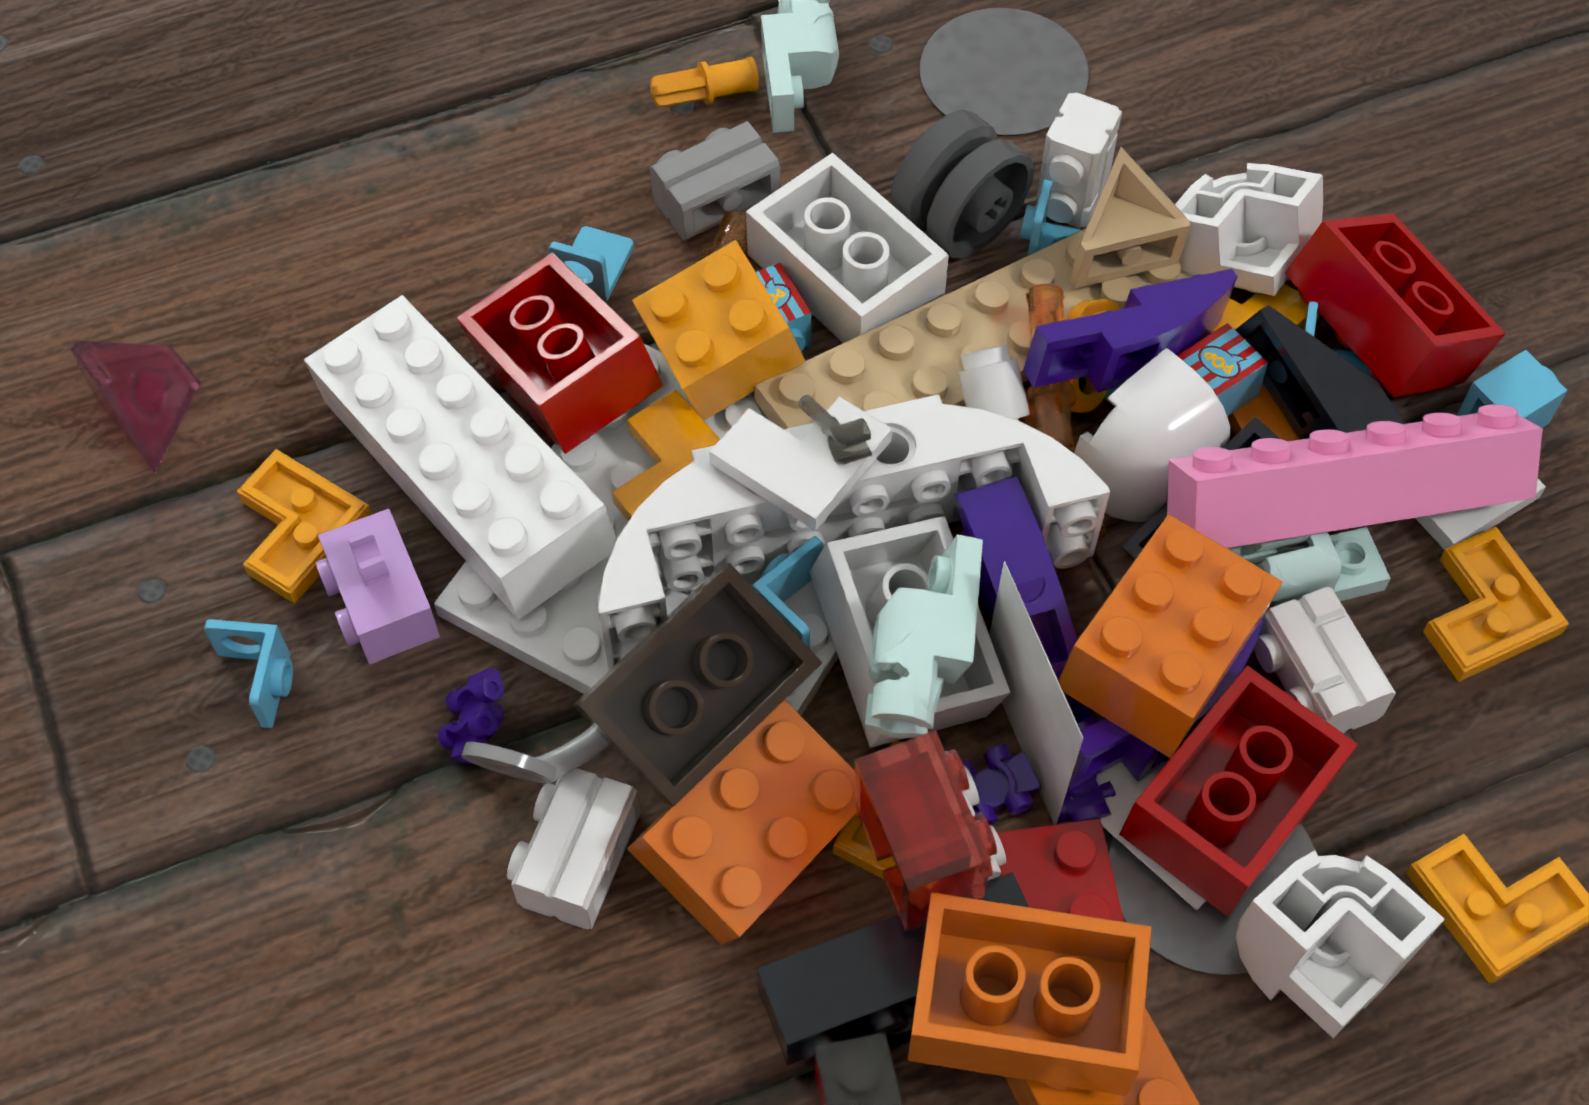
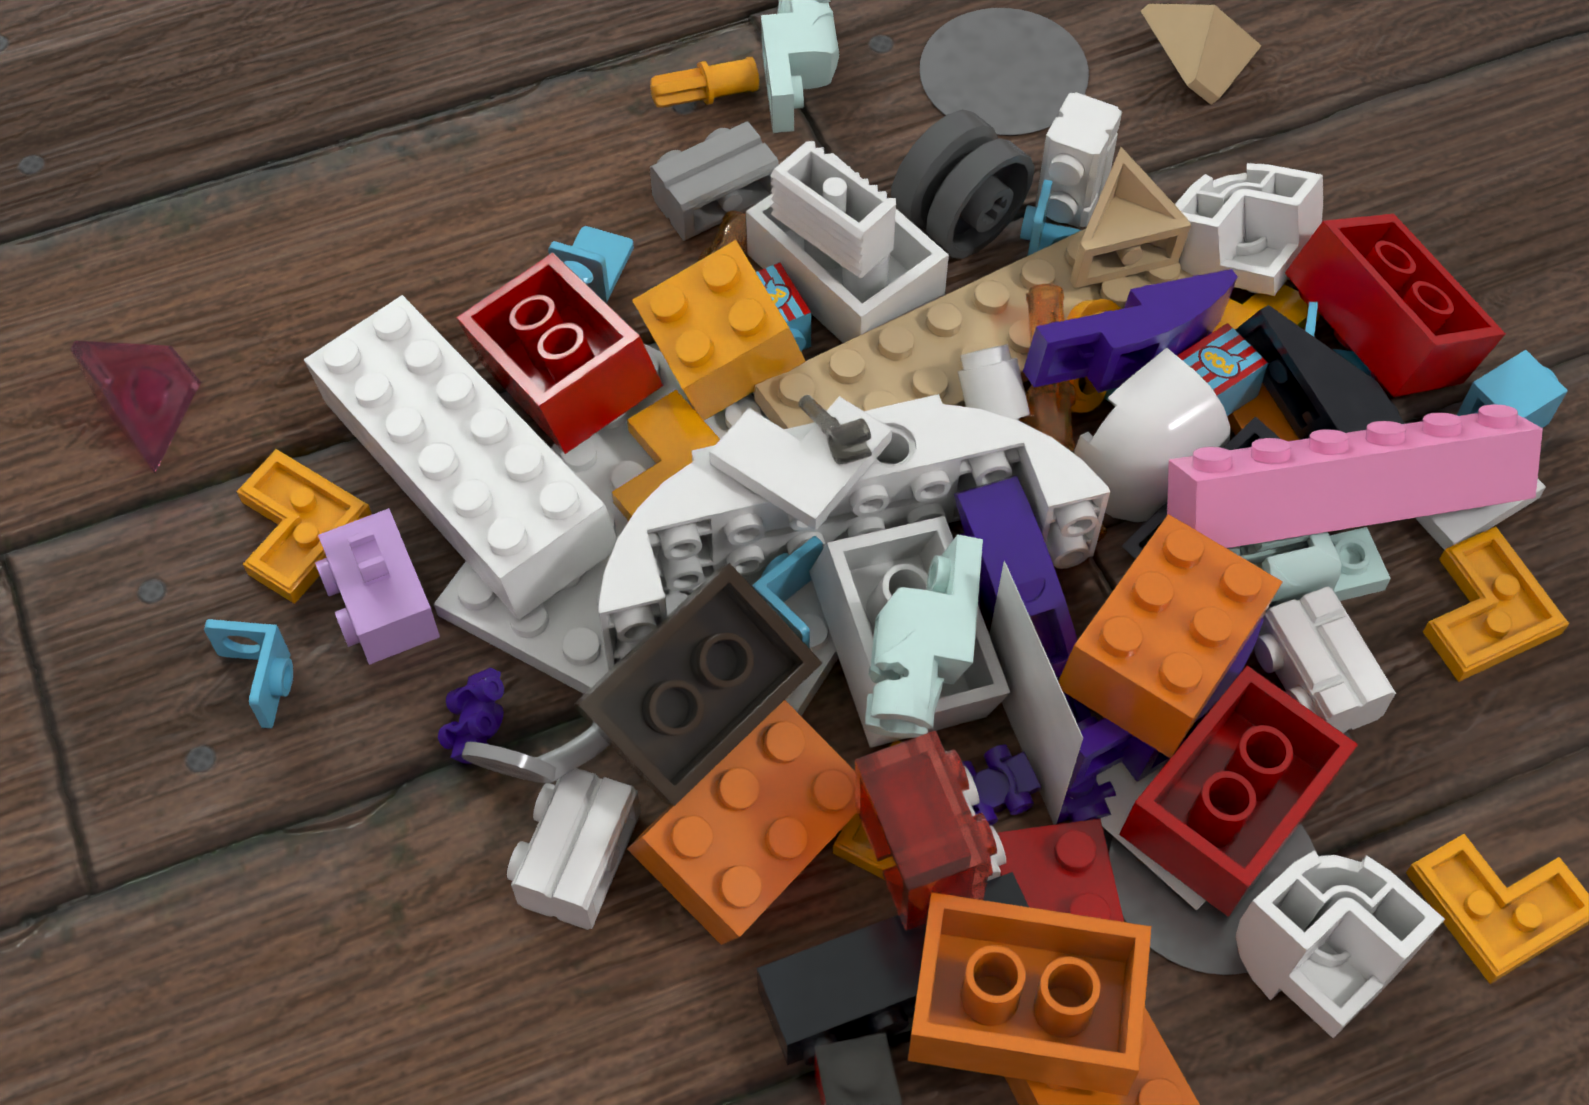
none -> white brick [770,141,896,278]
none -> tan slope [1141,4,1261,105]

